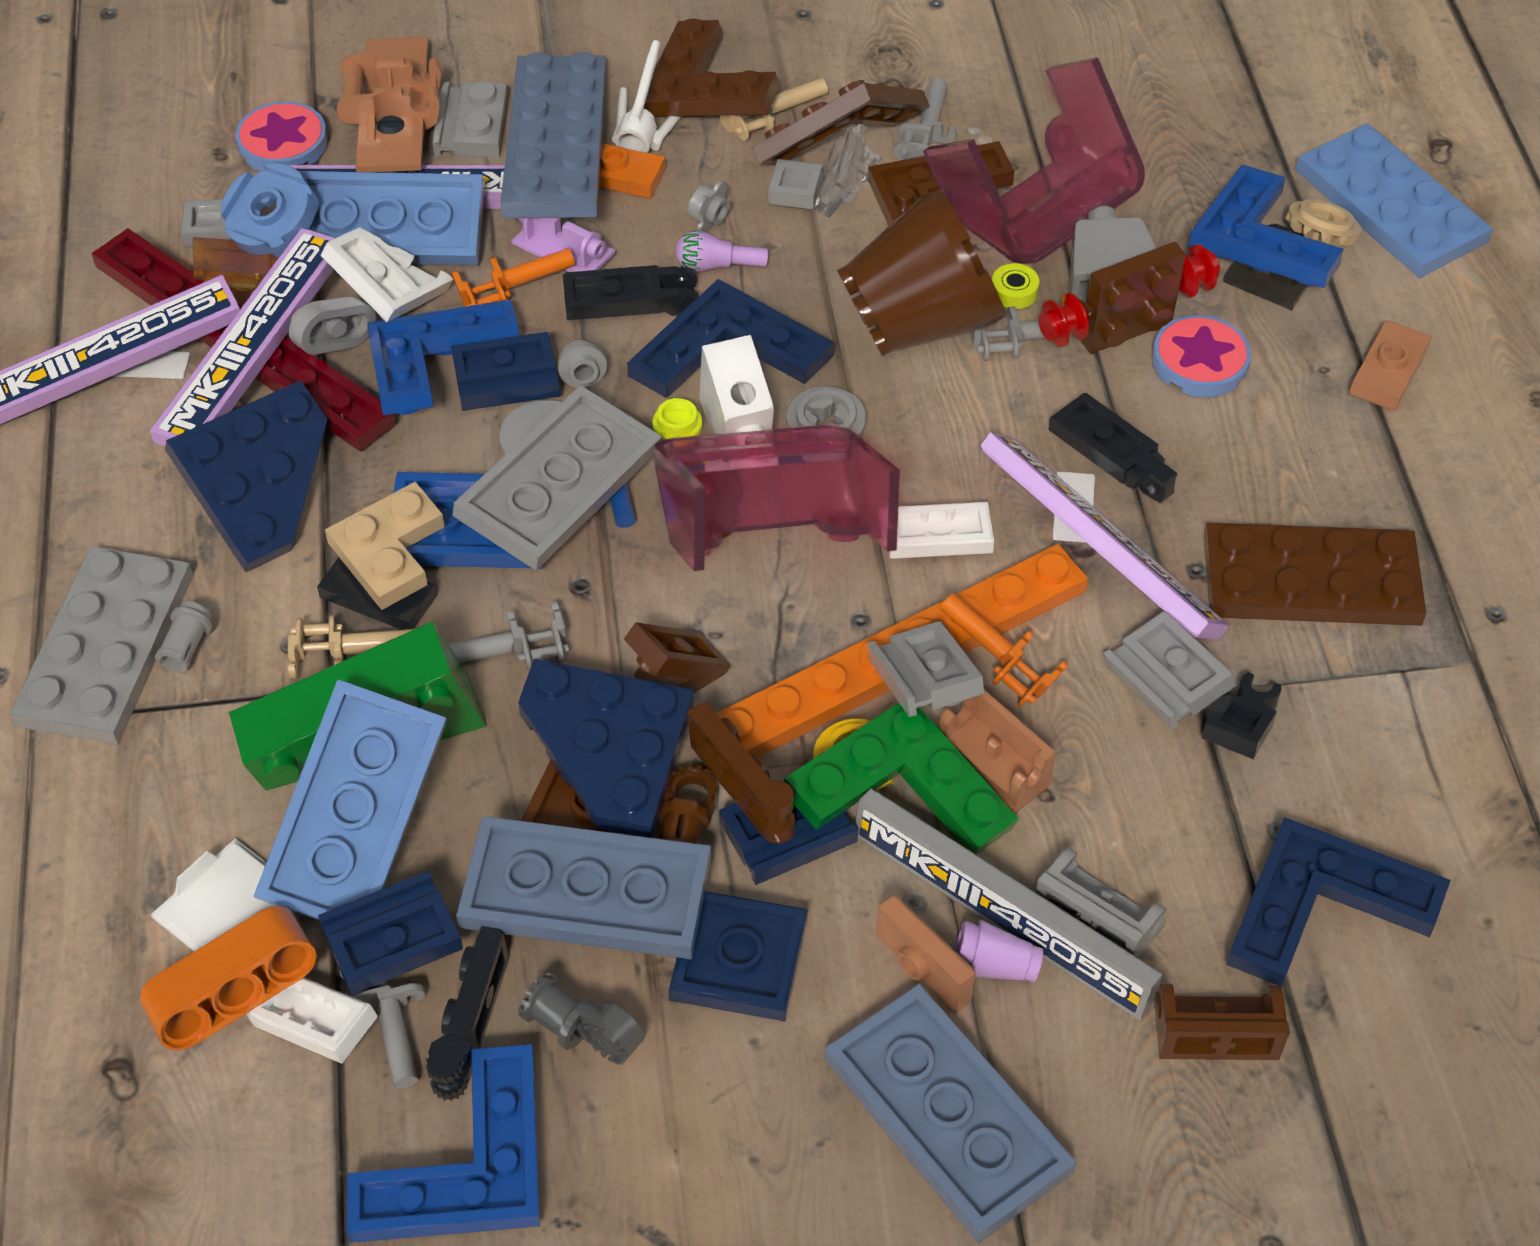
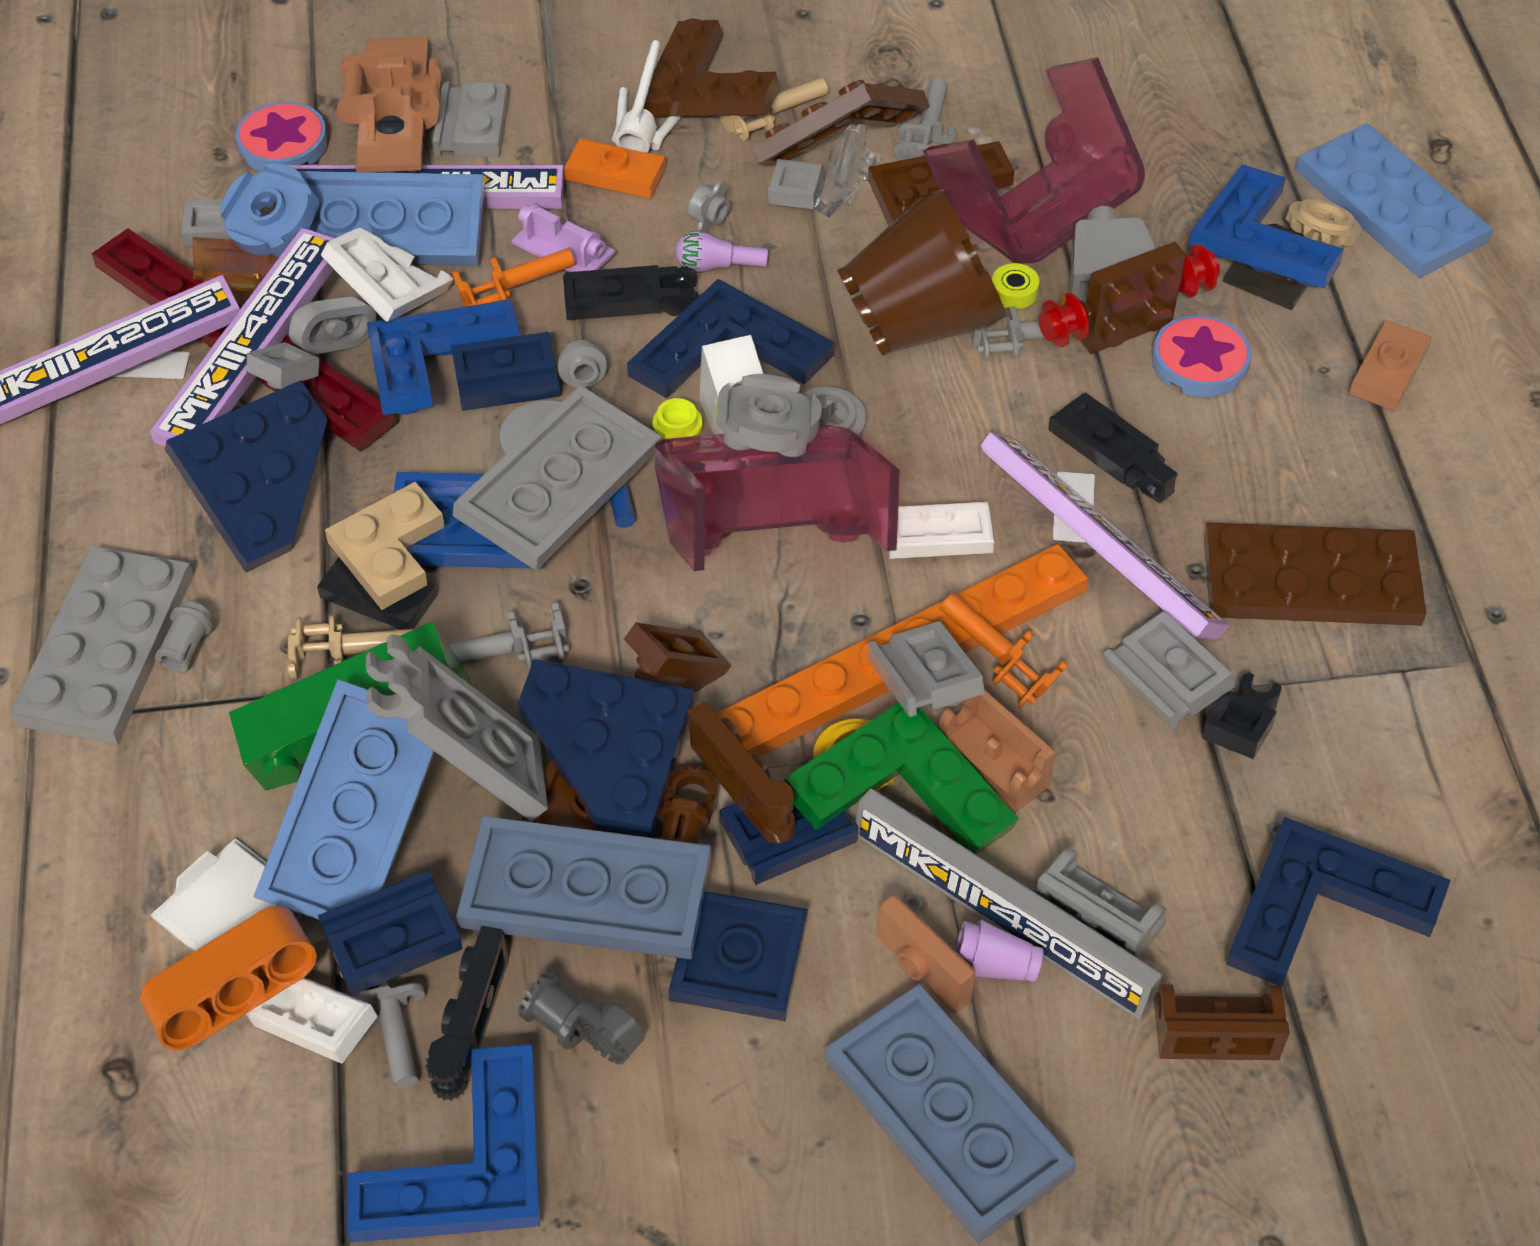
sand blue plate [501,52,606,218] -> none
none -> light grey plate [246,342,319,389]
none -> light grey tile [366,634,548,822]
none -> light grey plate [716,374,822,457]

